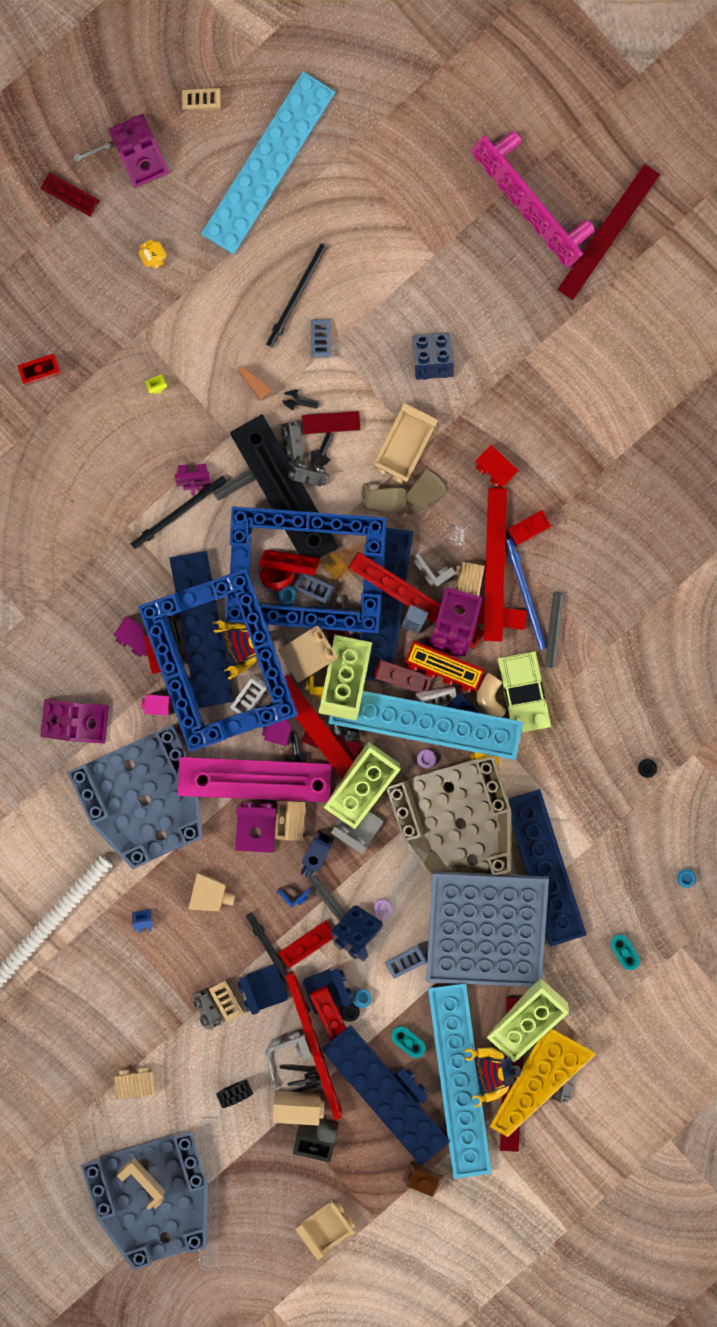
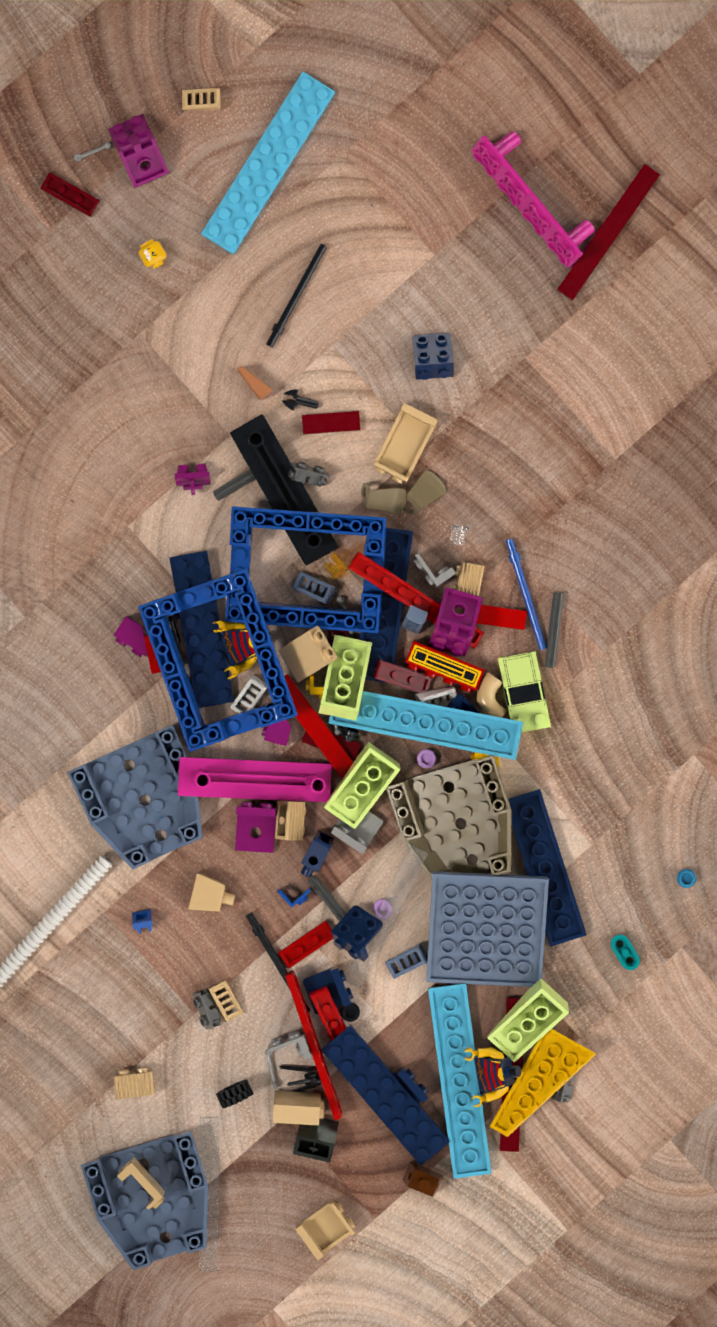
red brick [17,353,62,386] -> none
magenta bracket [40,699,109,744] -> none
black bar [130,475,227,549] -> none
dark pink brick [141,694,171,716] -> none
neon yellow slope [145,374,167,394] -> none
dark blue bracket [237,965,288,1015] -> none
red tile [259,550,320,575] -> none
red piece [259,567,294,591] -> none
dark azure plate [278,585,297,604] -> none
dark grey hinge [281,421,305,462] -> none
black bar [287,731,308,763] -> none
black bar [310,433,333,467] -> none
sand blue slope [311,319,331,358] -> none
dark azure plate [352,989,372,1008] -> none
teal plate [391,1026,425,1058] -> none
red brick [474,445,519,488] -> none
red tile [483,488,507,642] -> none
red brick [507,510,551,546] -> none
black plate [638,759,657,778] -> none

